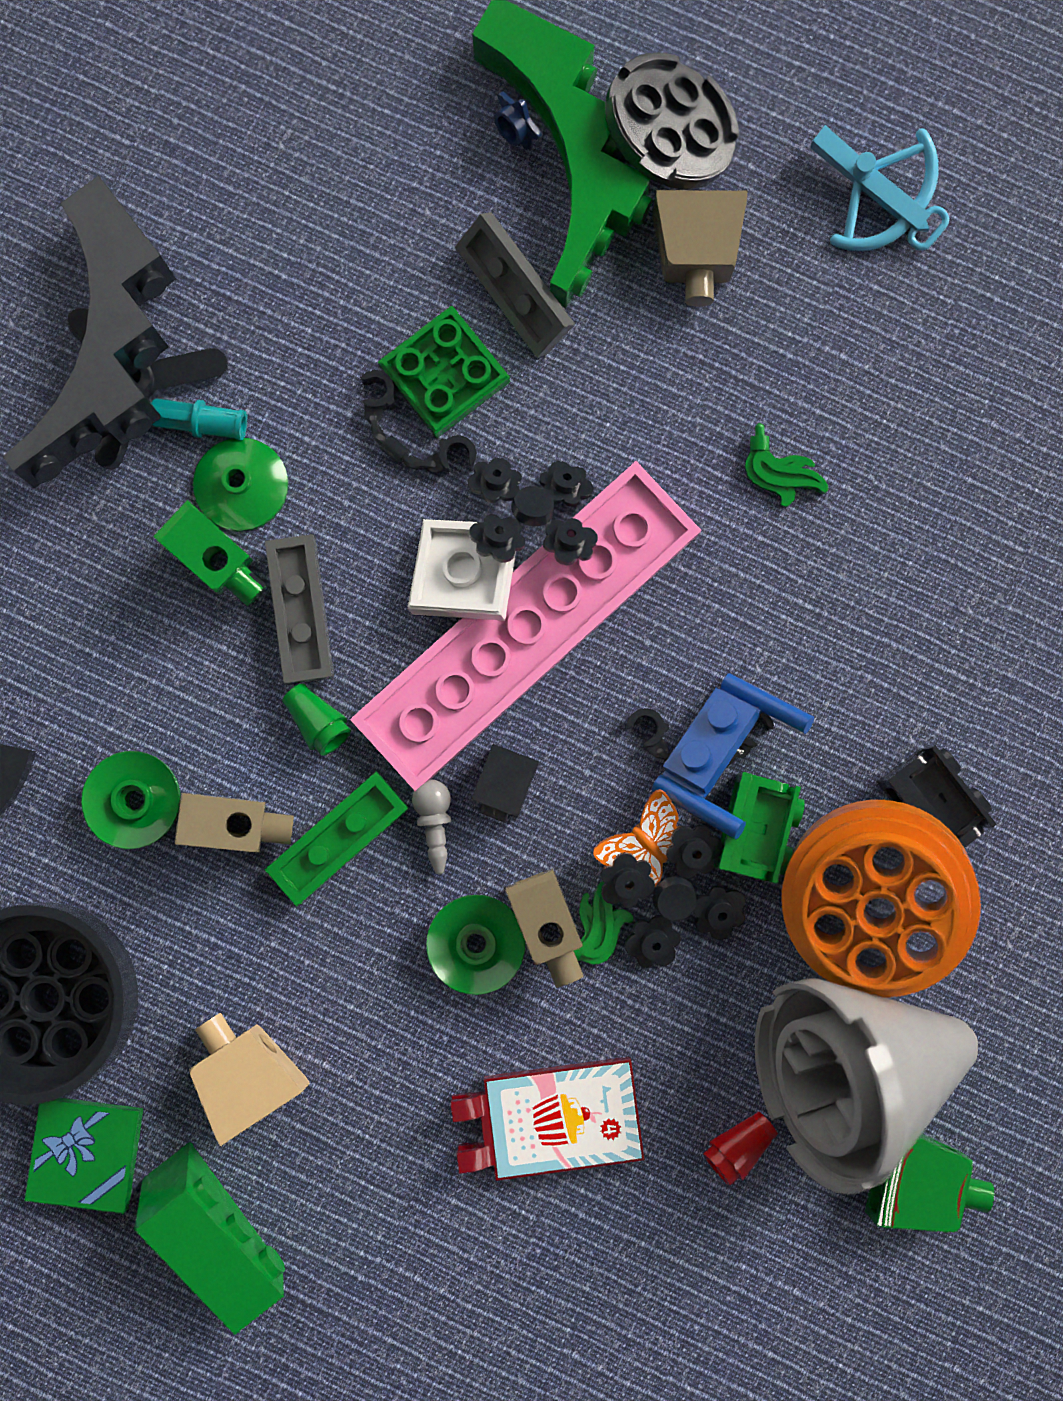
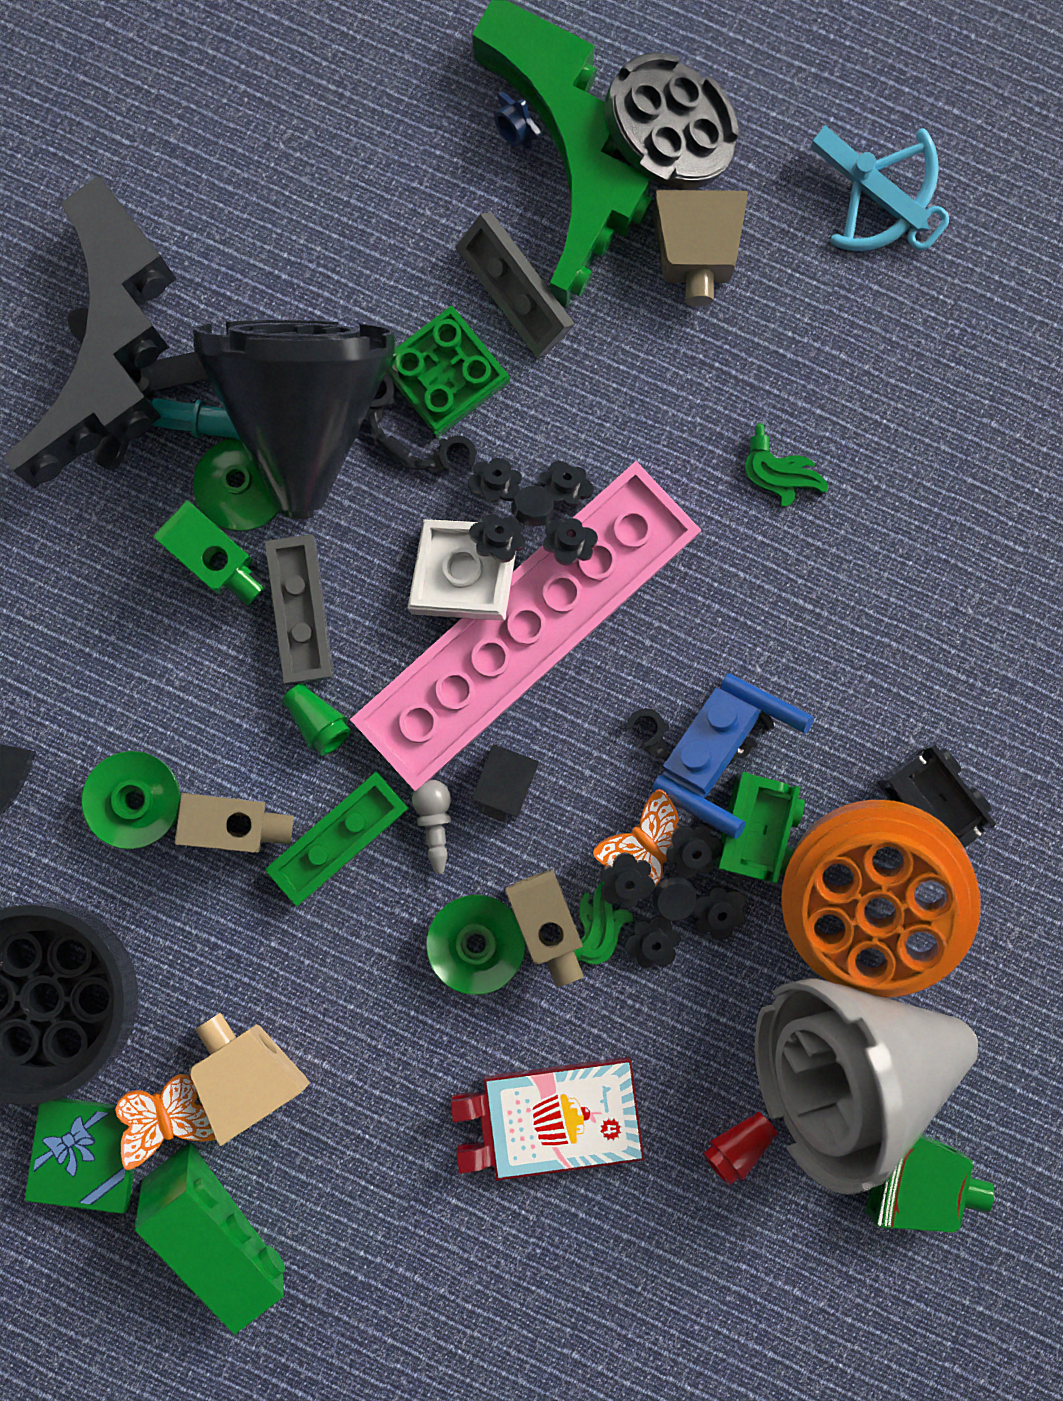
none -> animal [115,1074,216,1170]
none -> black cone [192,320,395,519]

